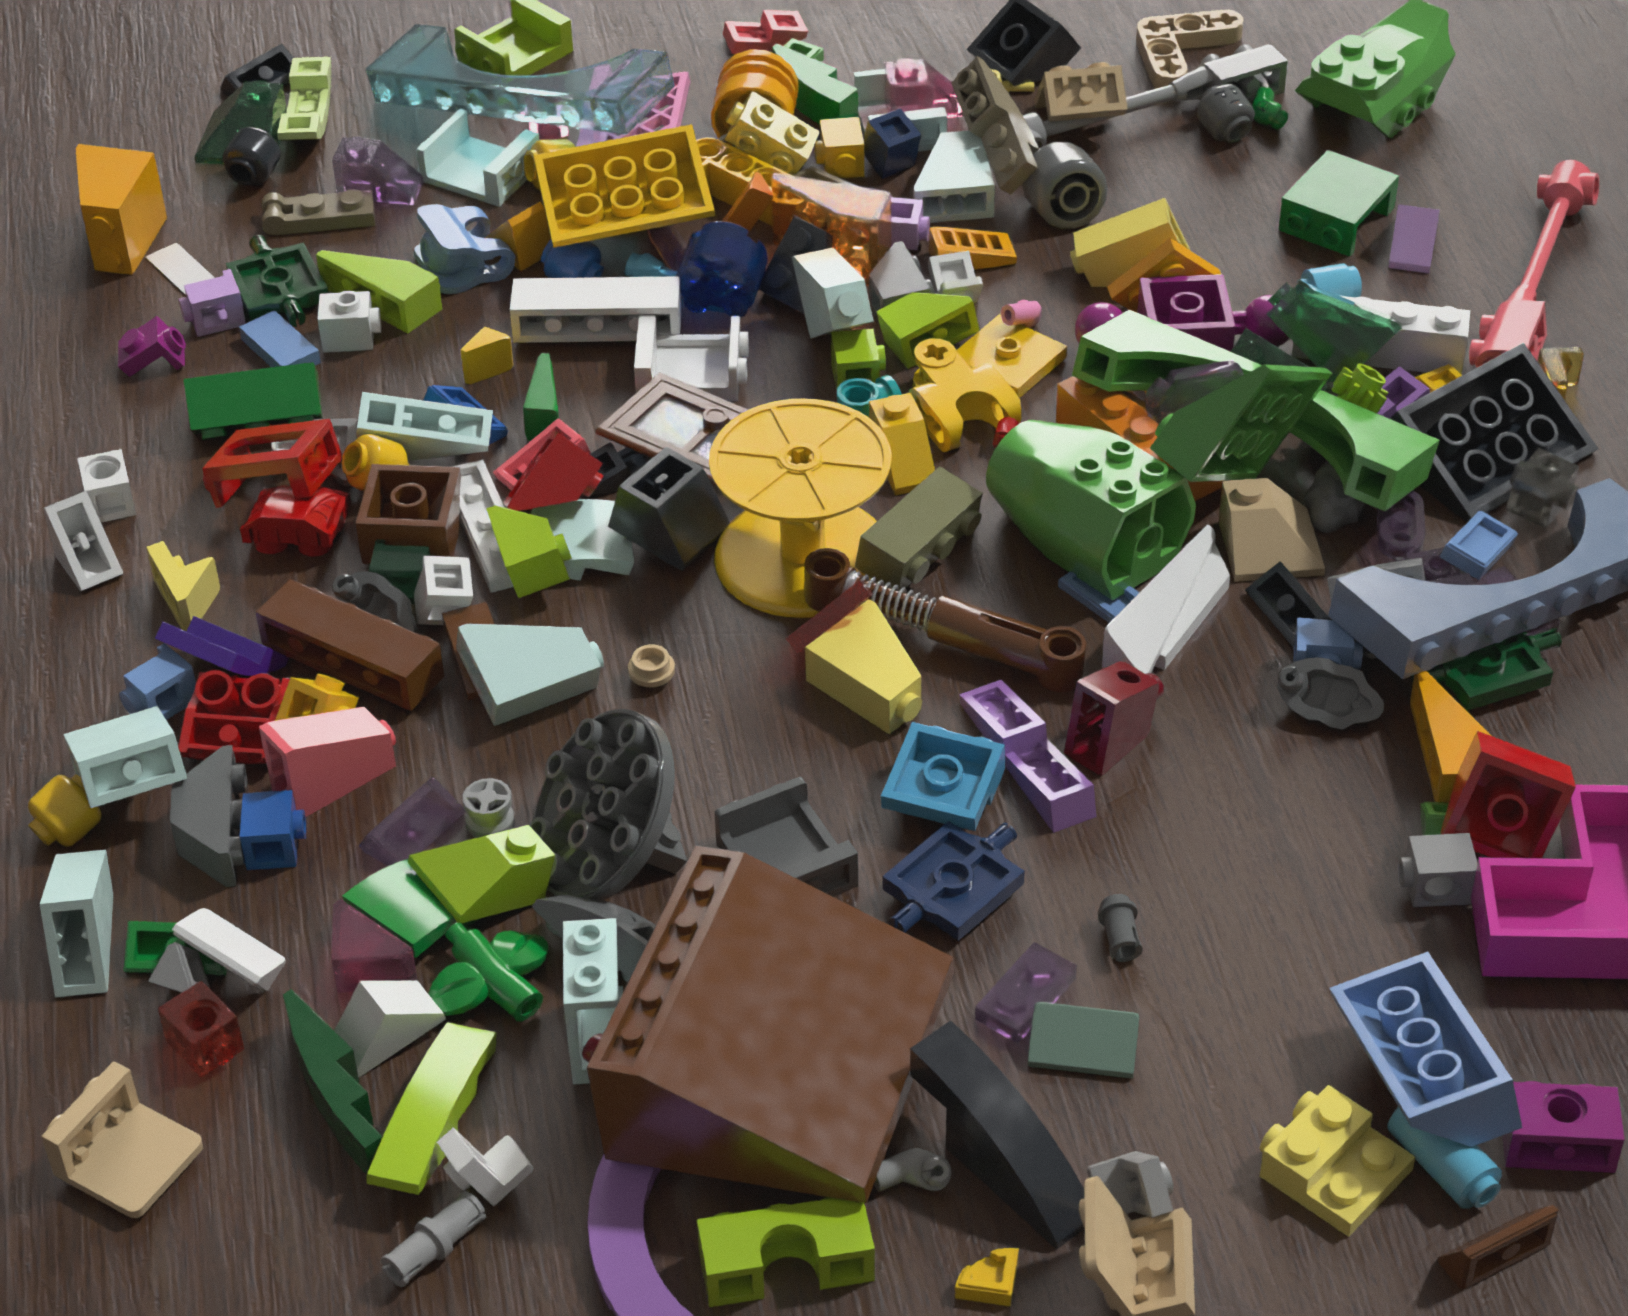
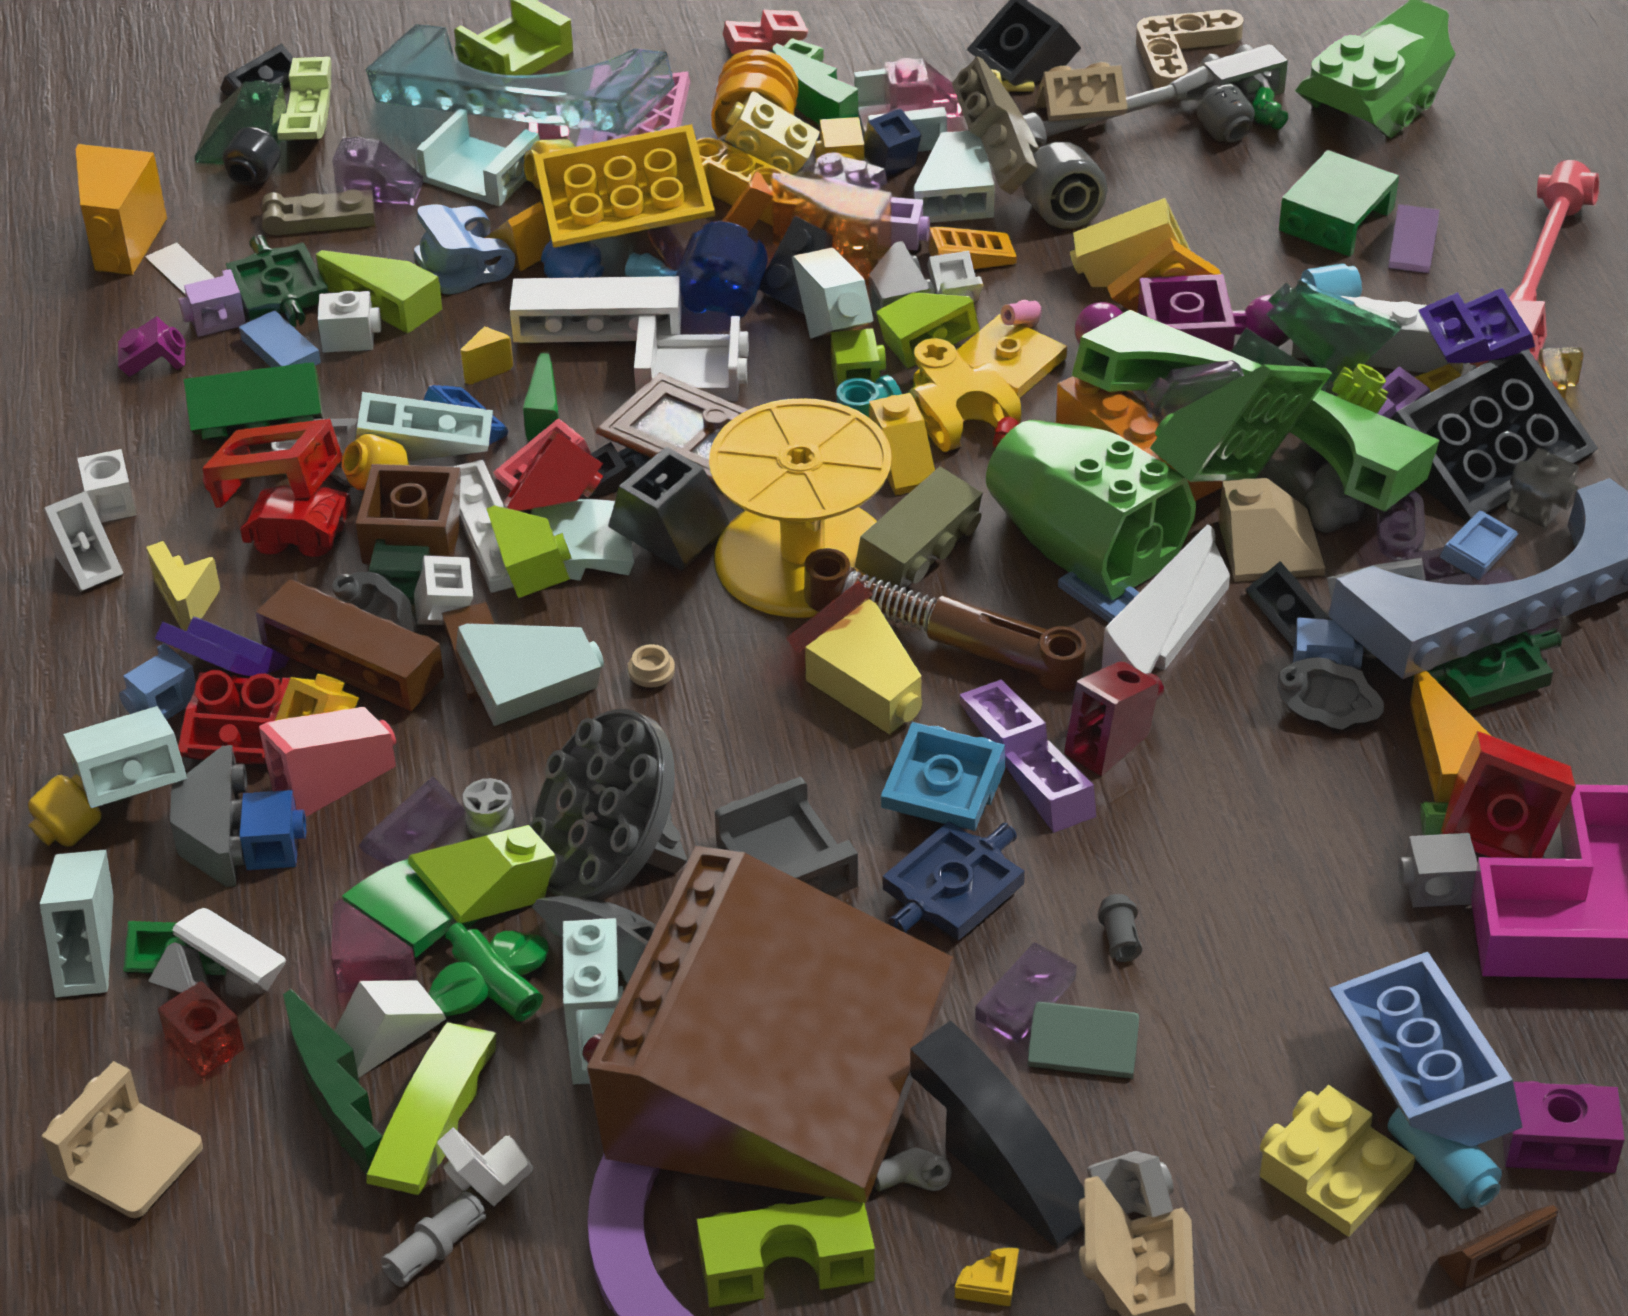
none -> clear purple plate [803,153,887,200]
none -> dark purple slope [1418,288,1535,363]

